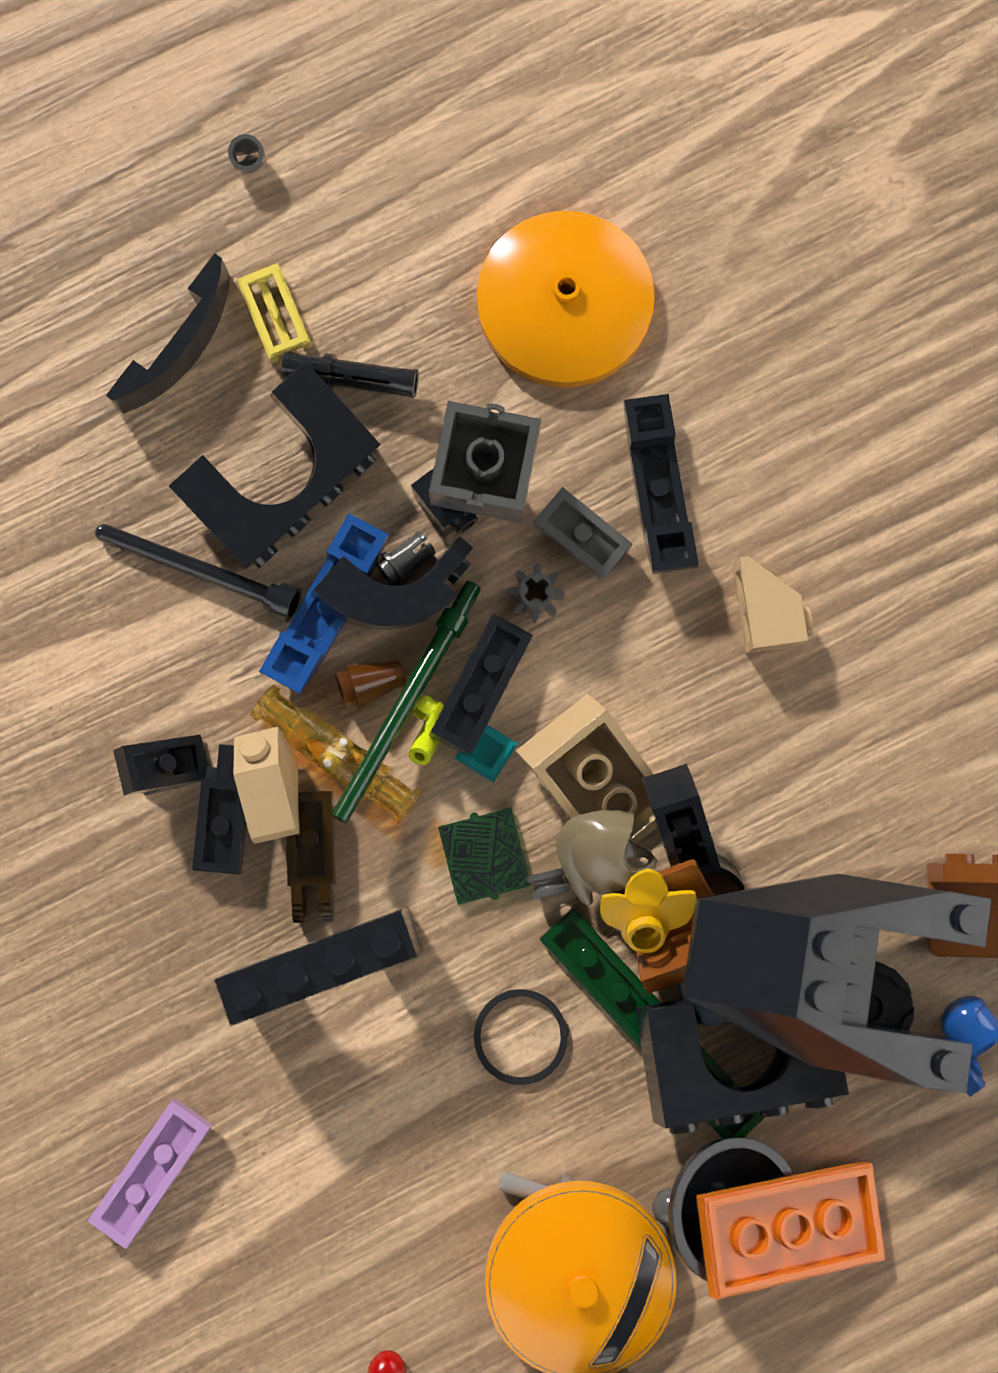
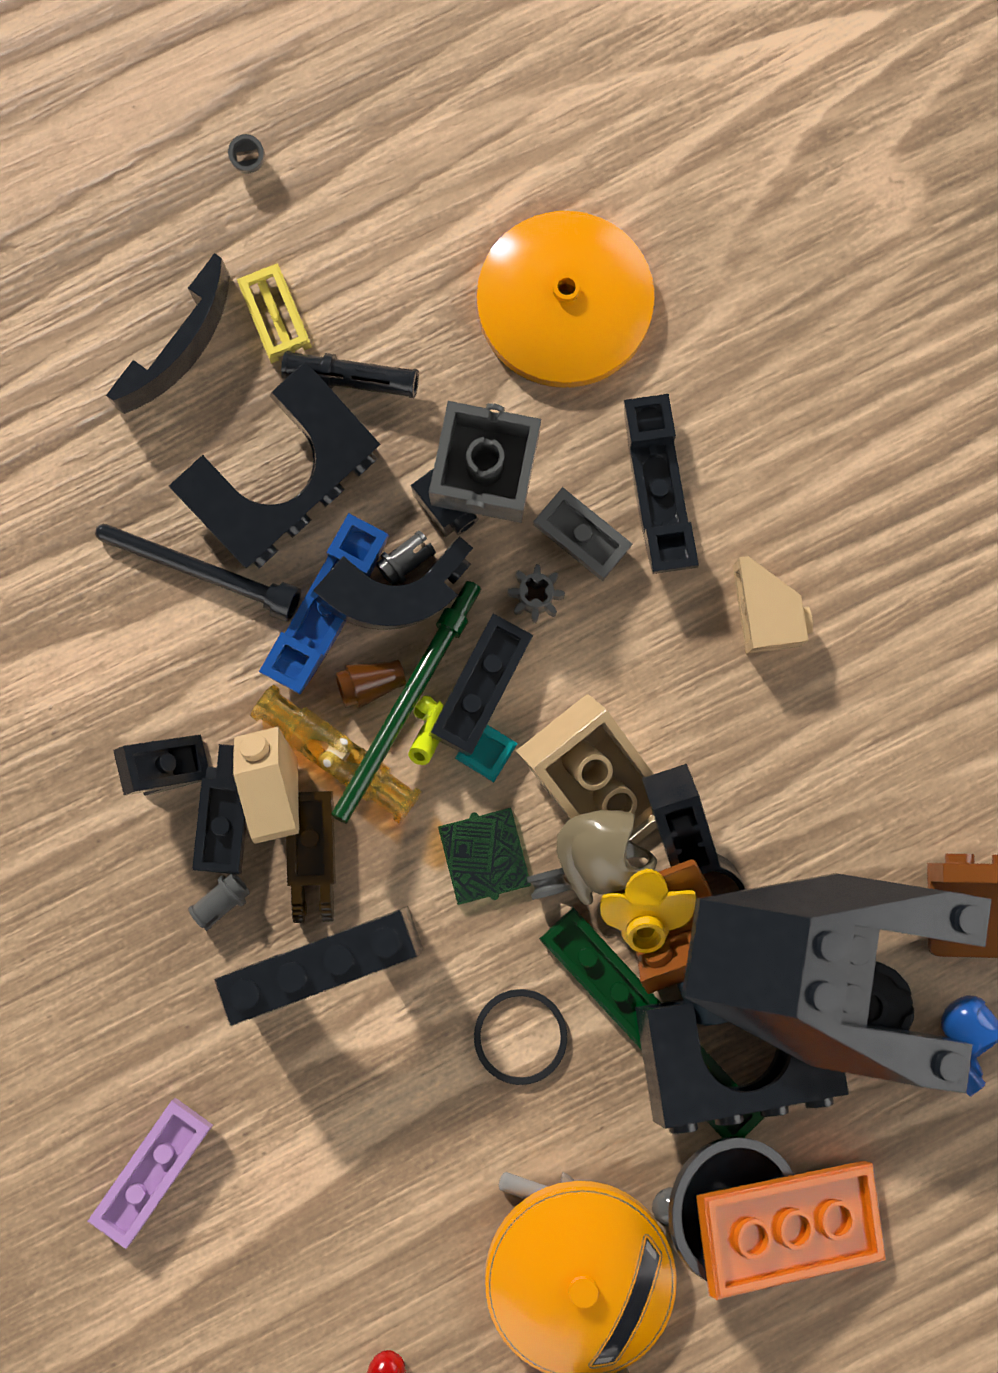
none -> dark grey pin [188,874,250,931]

